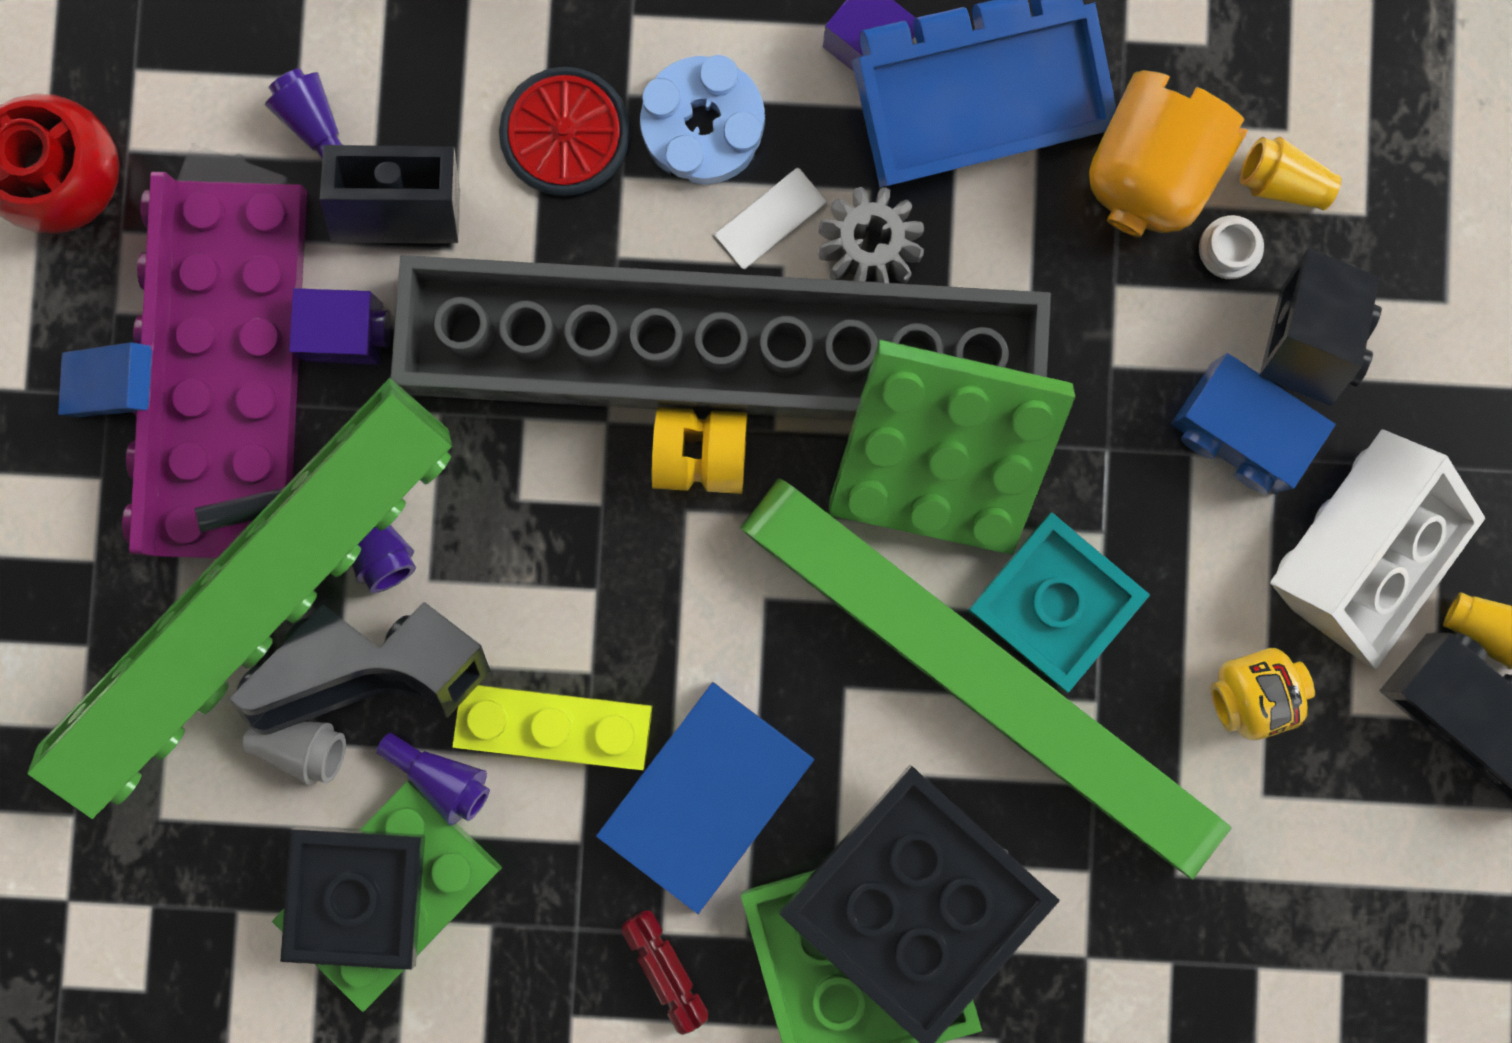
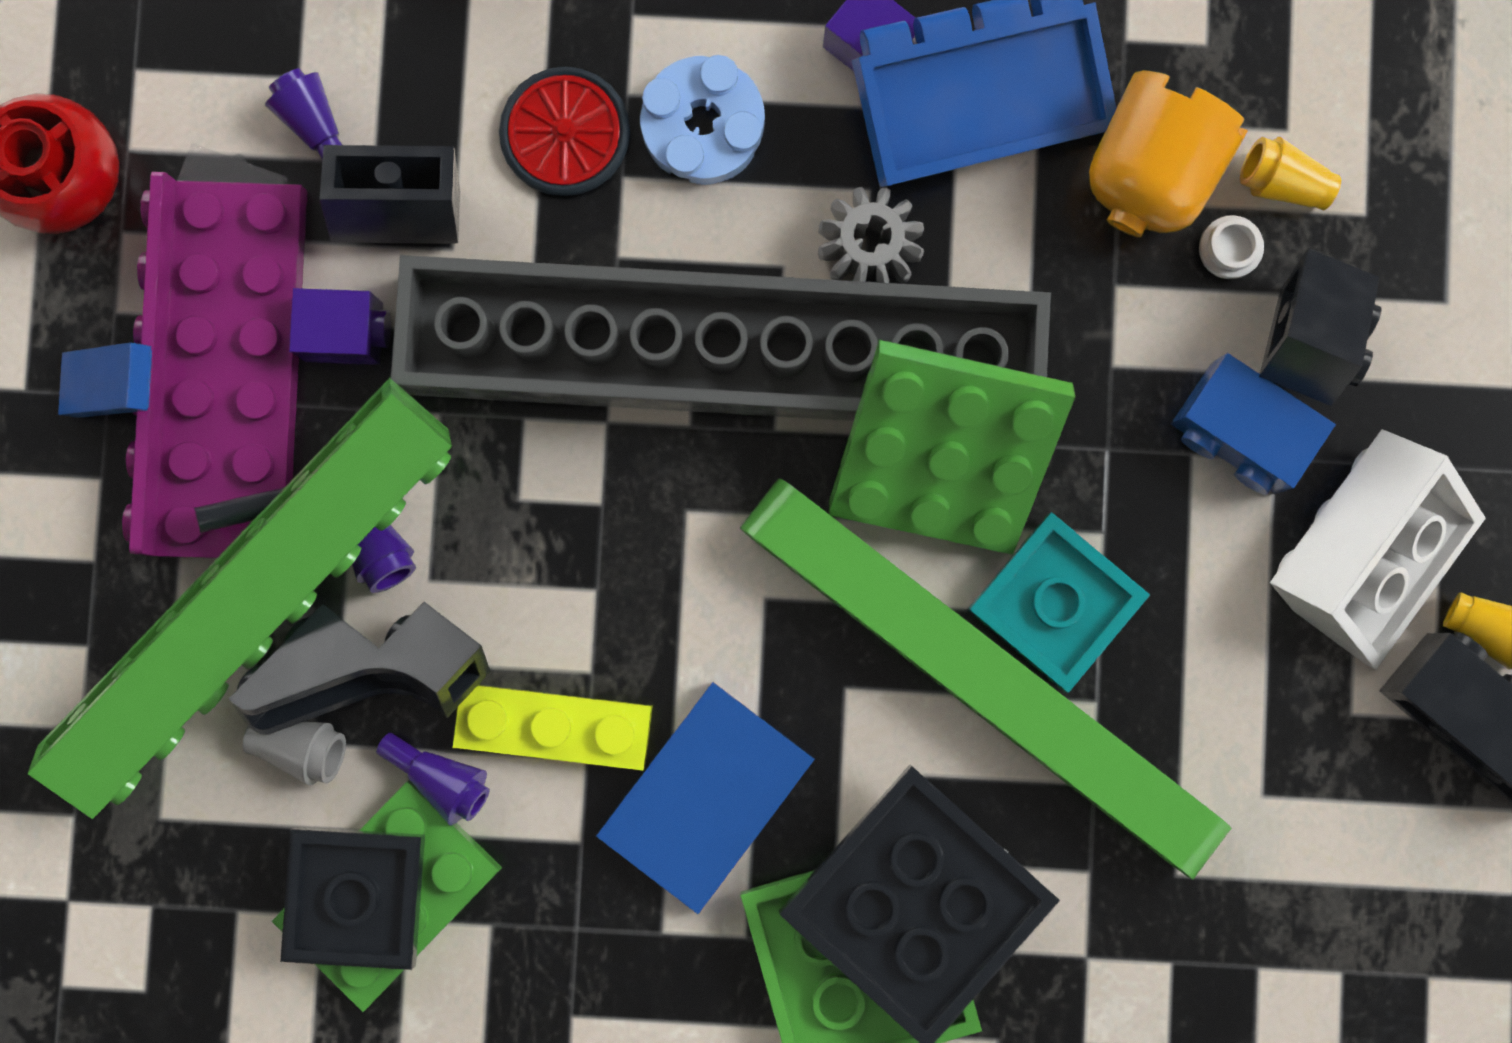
dark red axle [622,910,708,1035] -> none
yellow wheel [652,407,747,494] -> none
white sticker [715,168,826,269] -> none
yellow head [1210,648,1315,741] -> none

